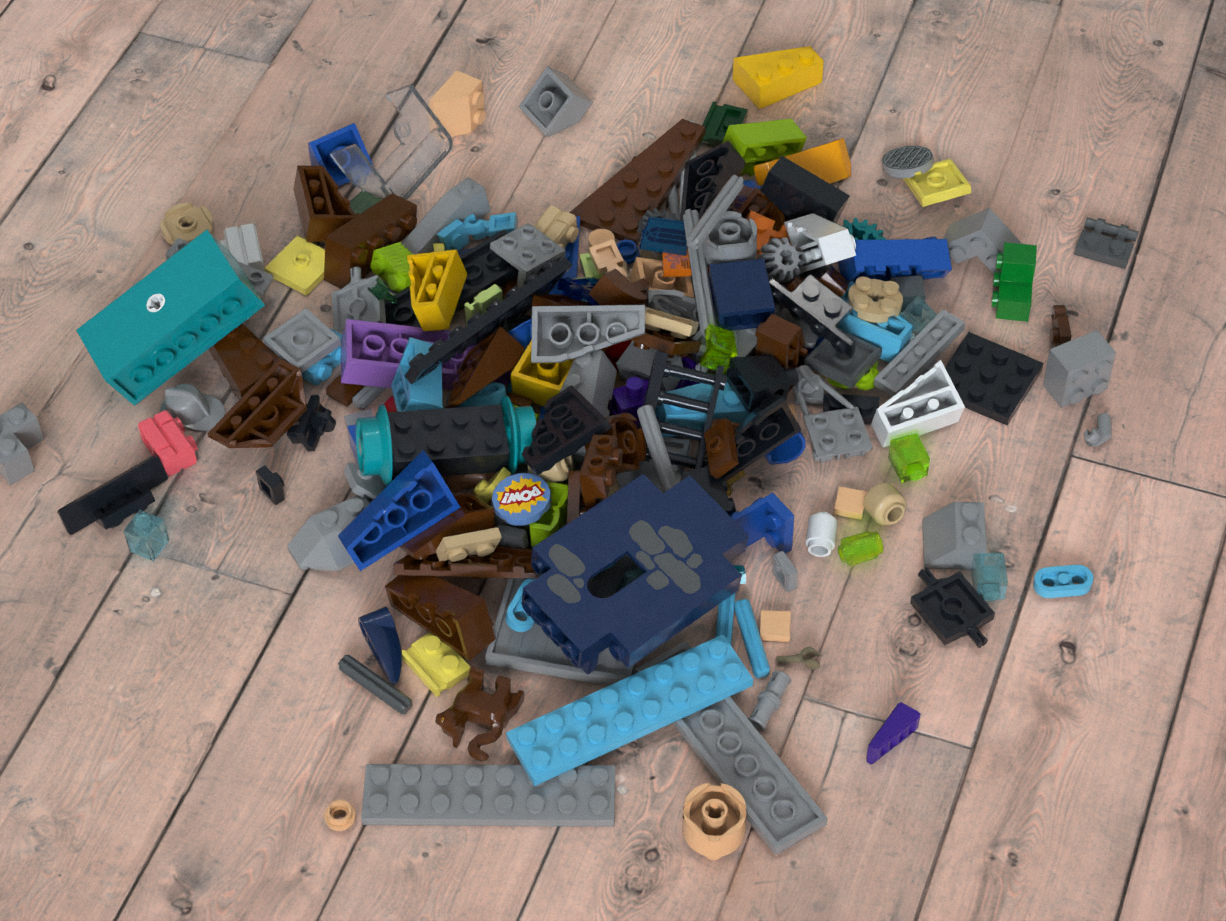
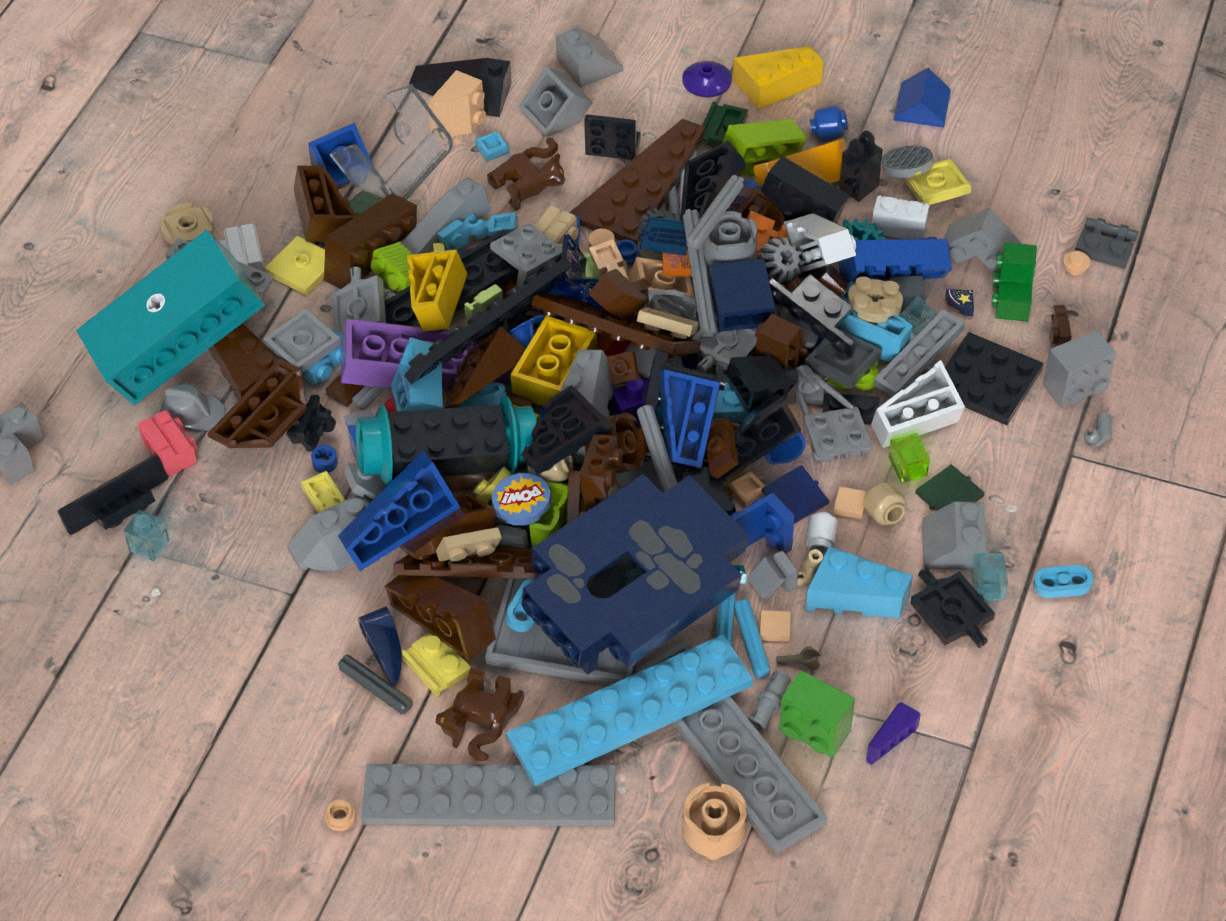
black plate [256,465,285,505] -> none
clear green hand [367,278,398,303] -> none
light grey wedge [531,305,645,363] -> none
clear neon green bracket [700,324,738,373] -> none
clear neon green brick [838,530,884,566] -> none
none -> light yellow plate [301,471,345,513]
none -> blue bush [311,445,338,473]
none -> black wedge [409,58,512,117]
none -> medium azure tile [475,131,509,162]
none -> reddish brown animal [487,138,566,211]
none -> light grey slope [556,27,623,87]
none -> piece [561,234,587,298]
none -> black bracket [584,114,641,160]
none -> reddish brown bracket [608,352,639,385]
none -> blue wedge [658,369,720,468]
none -> dark purple dish [682,61,732,97]
none -> light nougat tile [728,471,768,508]
none -> light grey tile [747,557,786,600]
none -> clear blue piece [761,465,830,524]
none -> bright green brick [779,670,855,758]
none -> tan arm [797,549,823,586]
none -> medium azure wedge [806,546,913,618]
none -> blue head [810,105,848,141]
none -> black hinge [839,130,883,202]
none -> white brick [872,195,929,239]
none -> blue slope [894,68,951,127]
none -> clear green piece [915,464,985,511]
none -> dark blue tile [945,289,974,317]
none -> light nougat plate [1063,251,1090,276]

